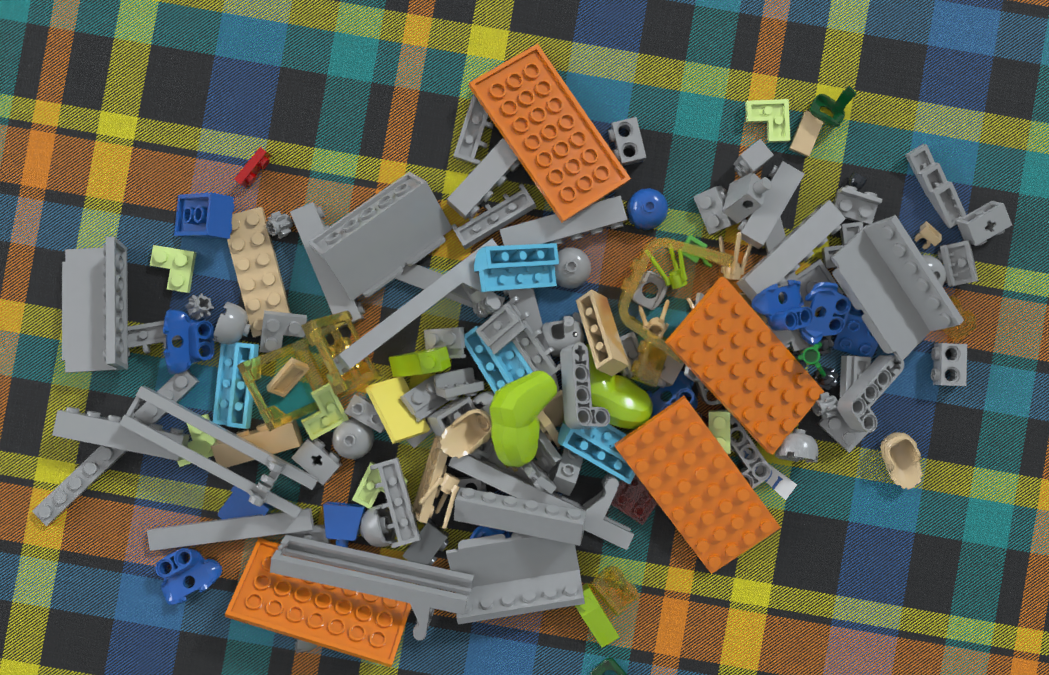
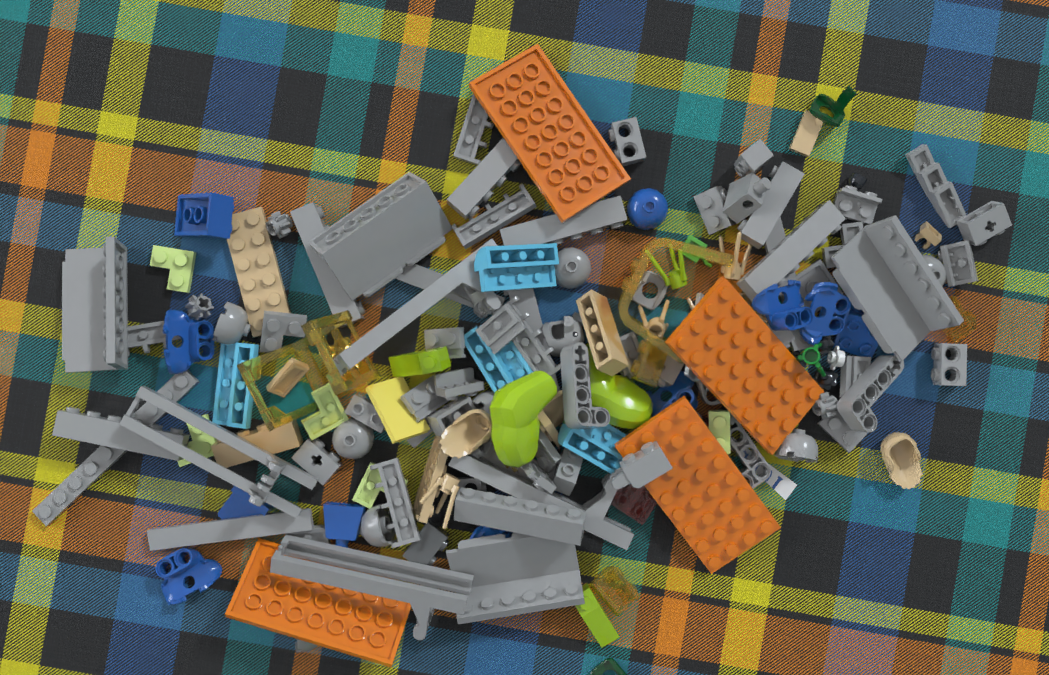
red plate [234,147,271,188] -> none
yellowish green plate [745,99,790,143] -> none
none -> light grey hinge [609,441,673,490]
none -> white plate [827,346,845,370]

